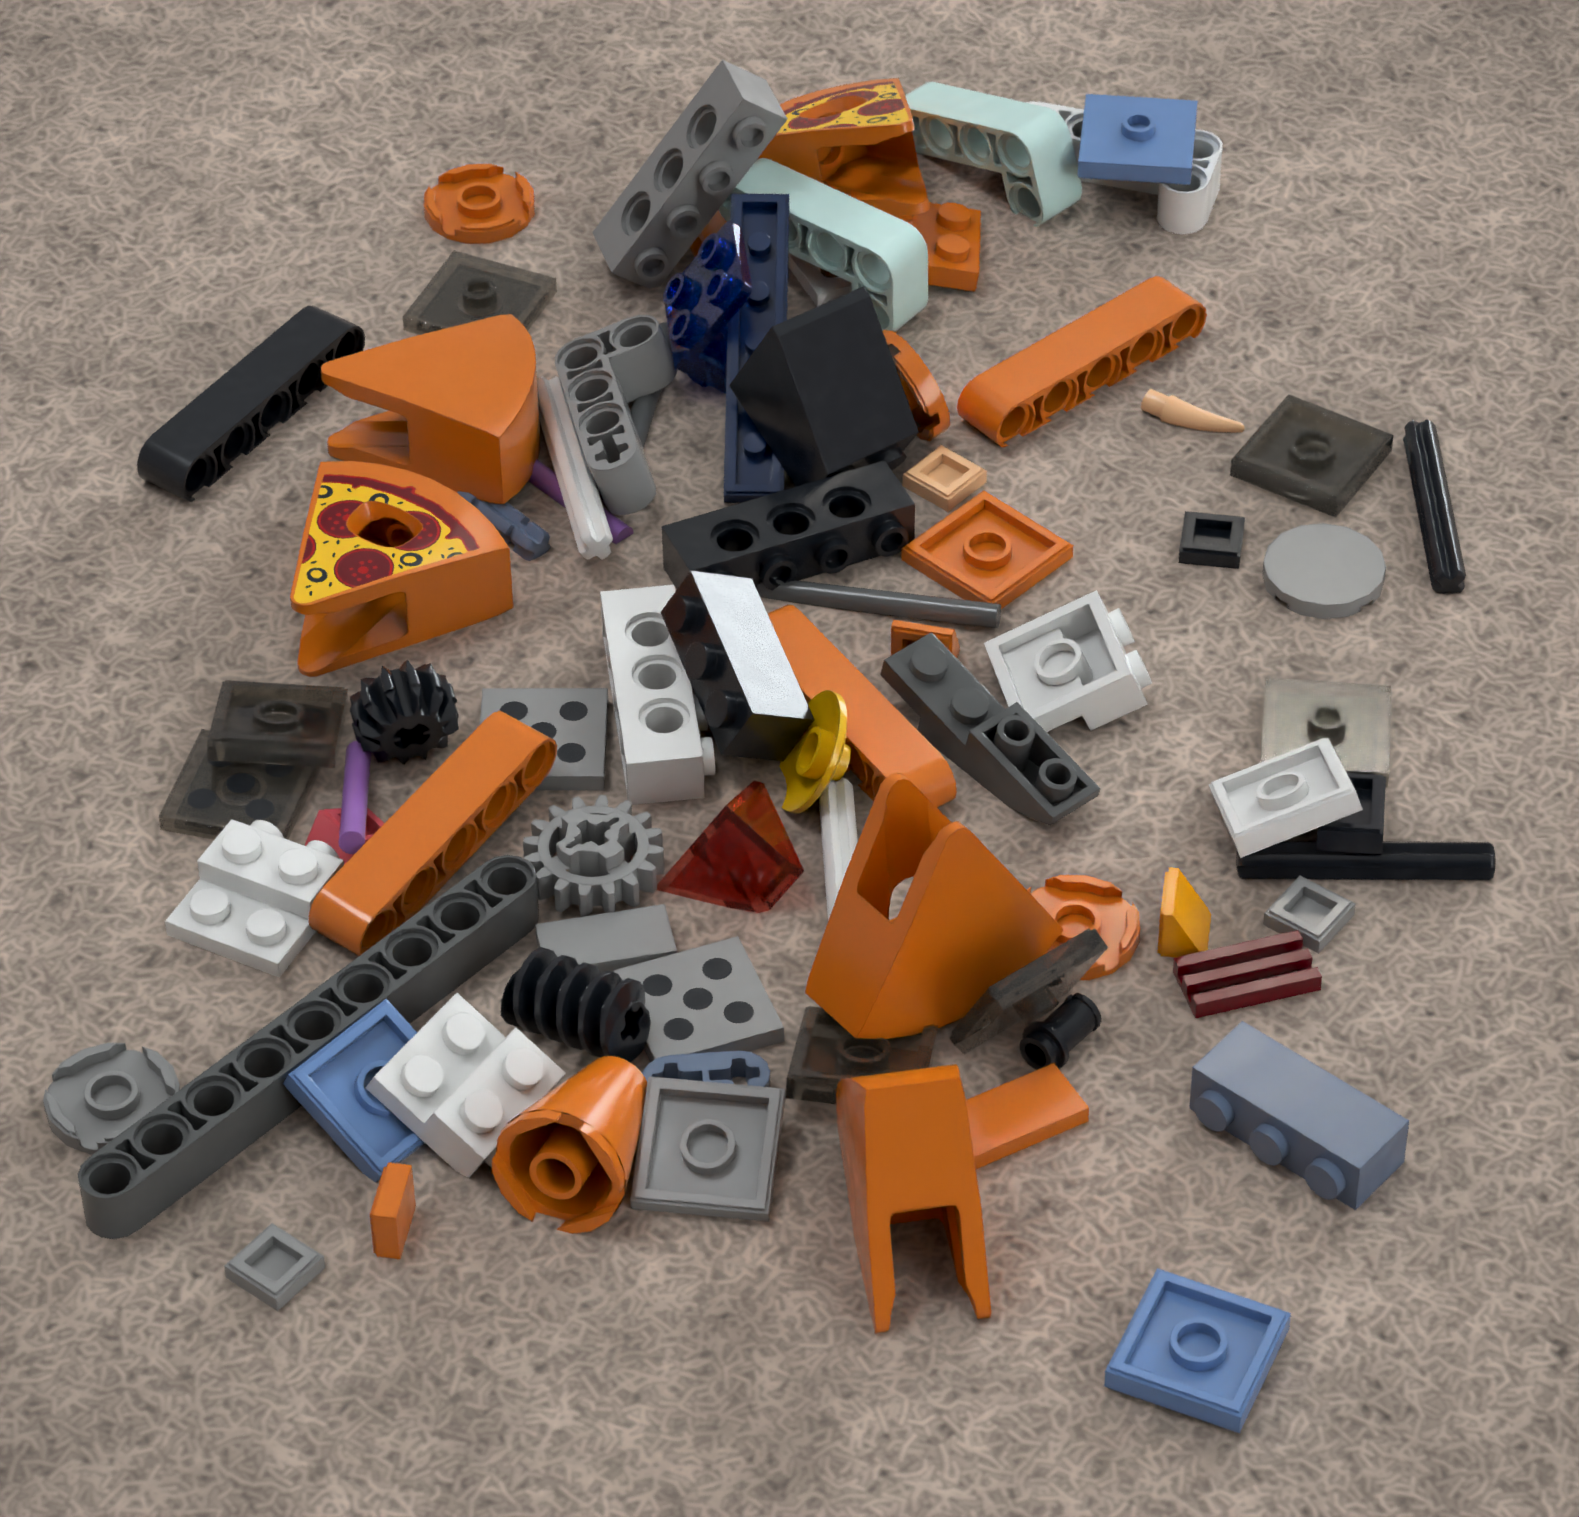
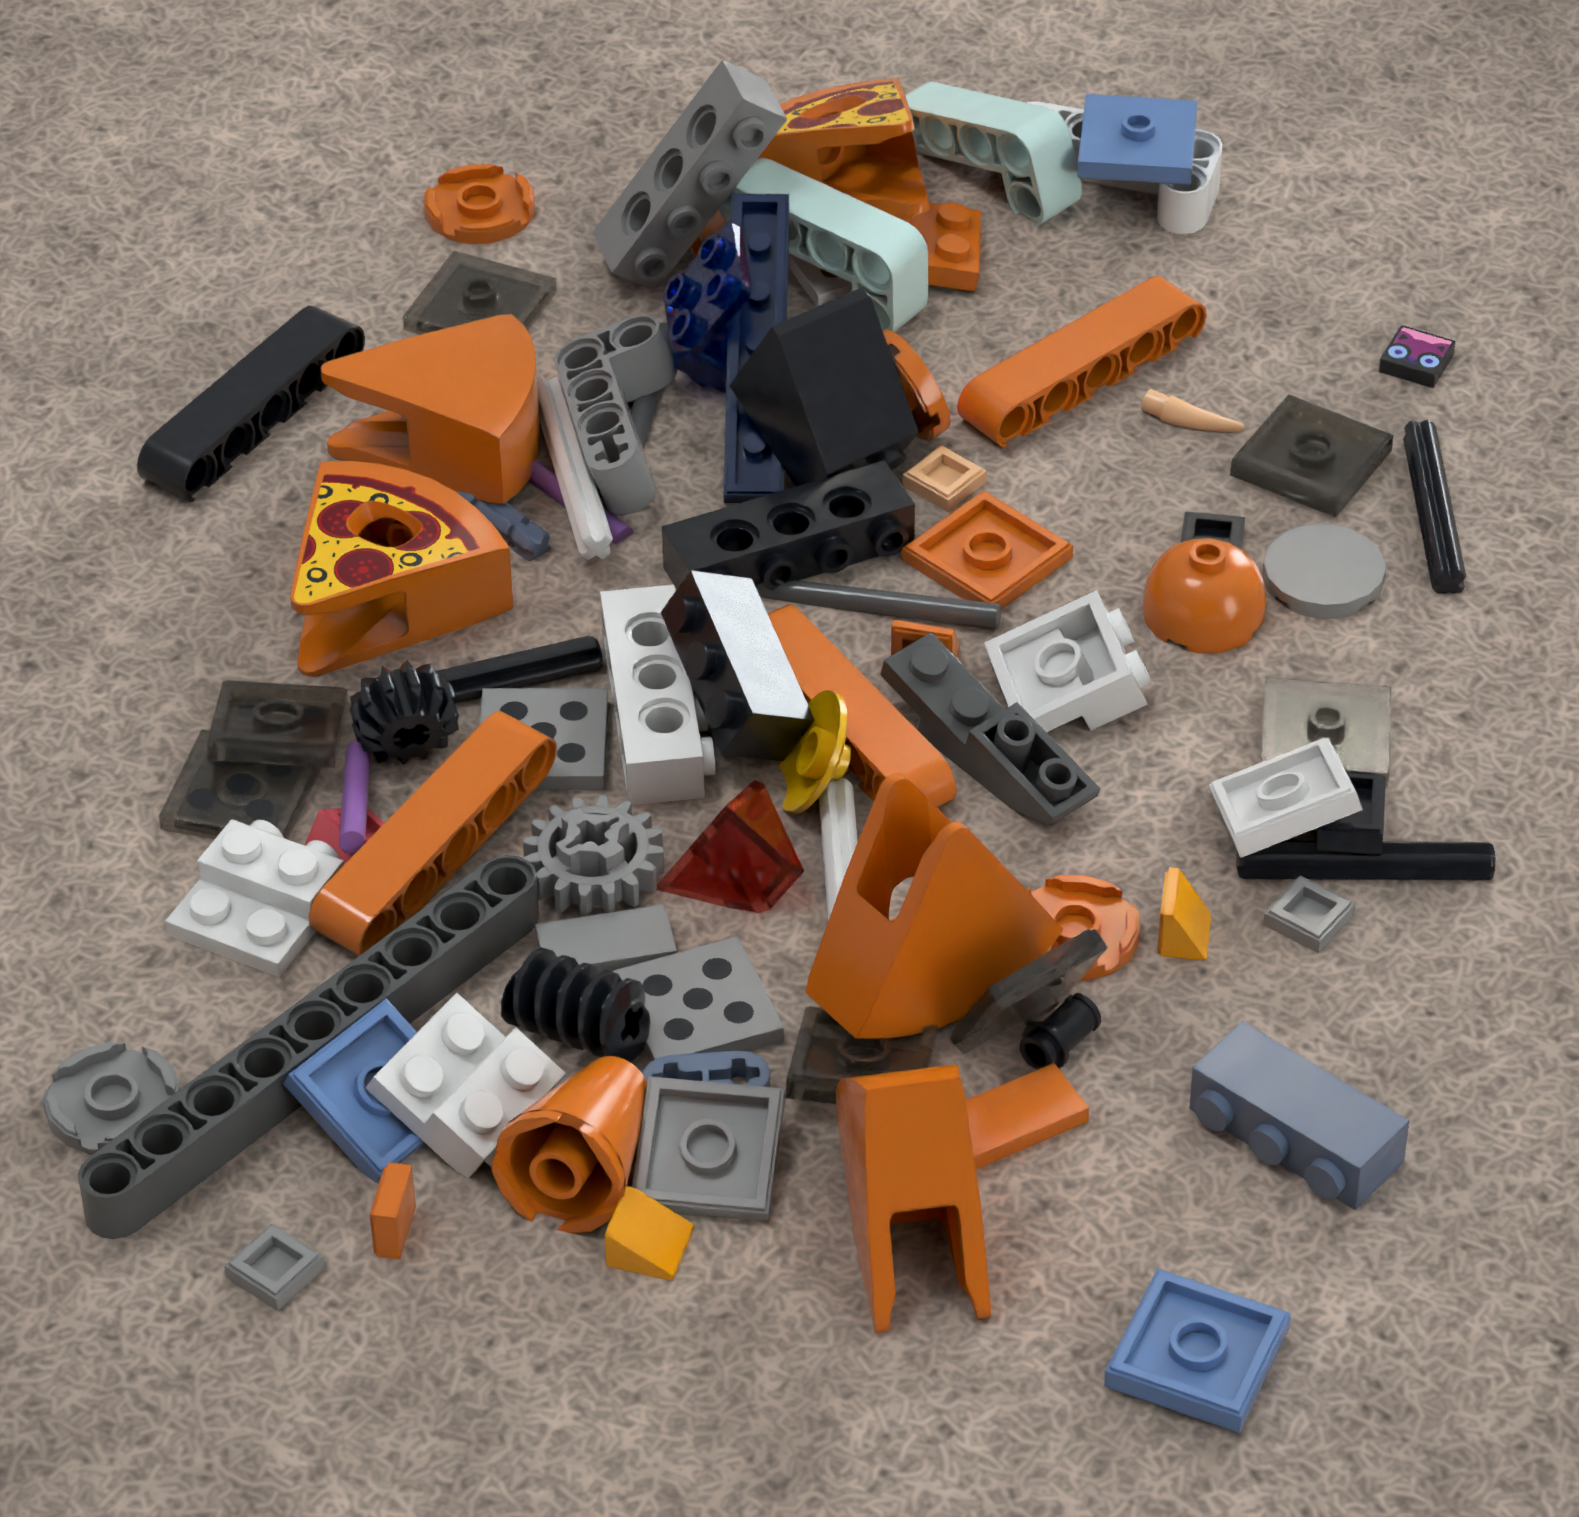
dark red tile [1173,930,1322,1019] -> none
none -> black axle [360,635,603,703]
none -> light orange slope [605,1186,694,1281]
none -> orange cylinder [1142,538,1266,653]
none -> black tile [1379,325,1456,388]

